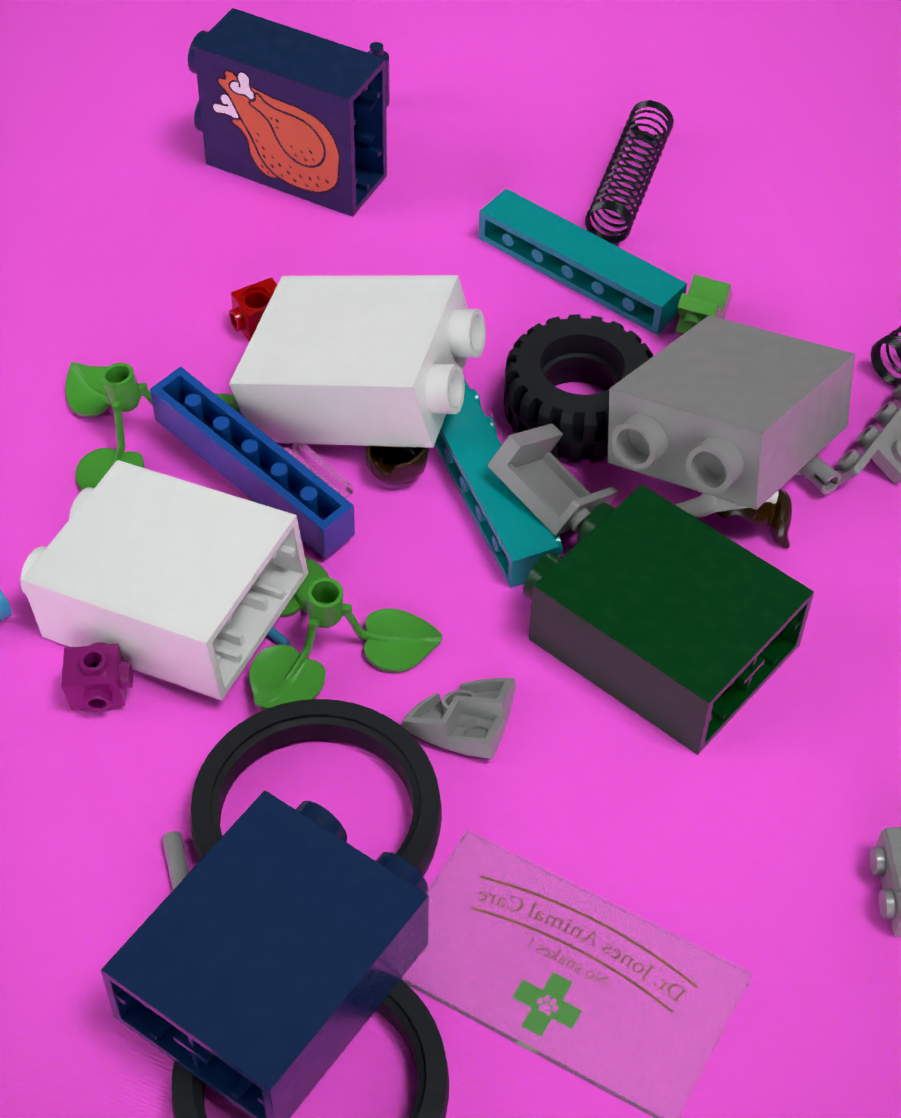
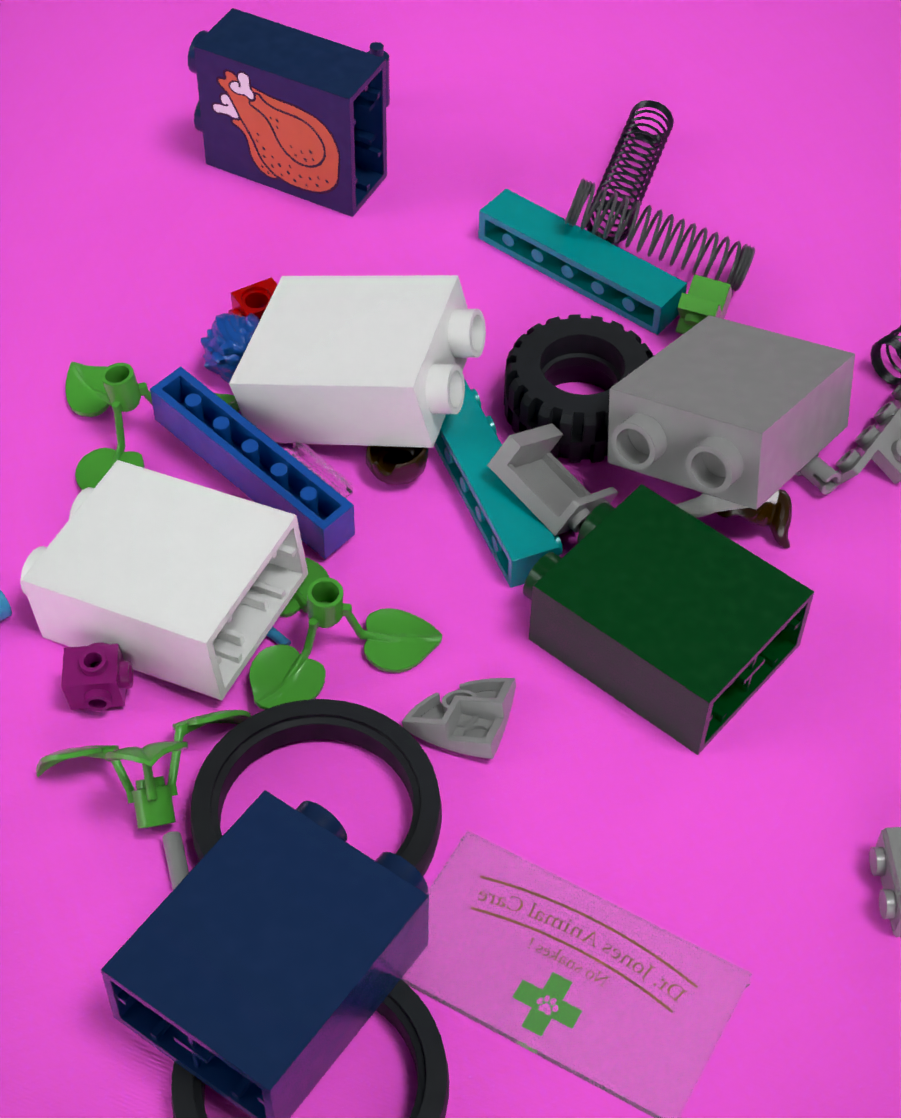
none -> bright green plant [36,710,251,829]
none -> blue hair [201,313,260,384]
none -> dark grey piece [565,178,755,292]

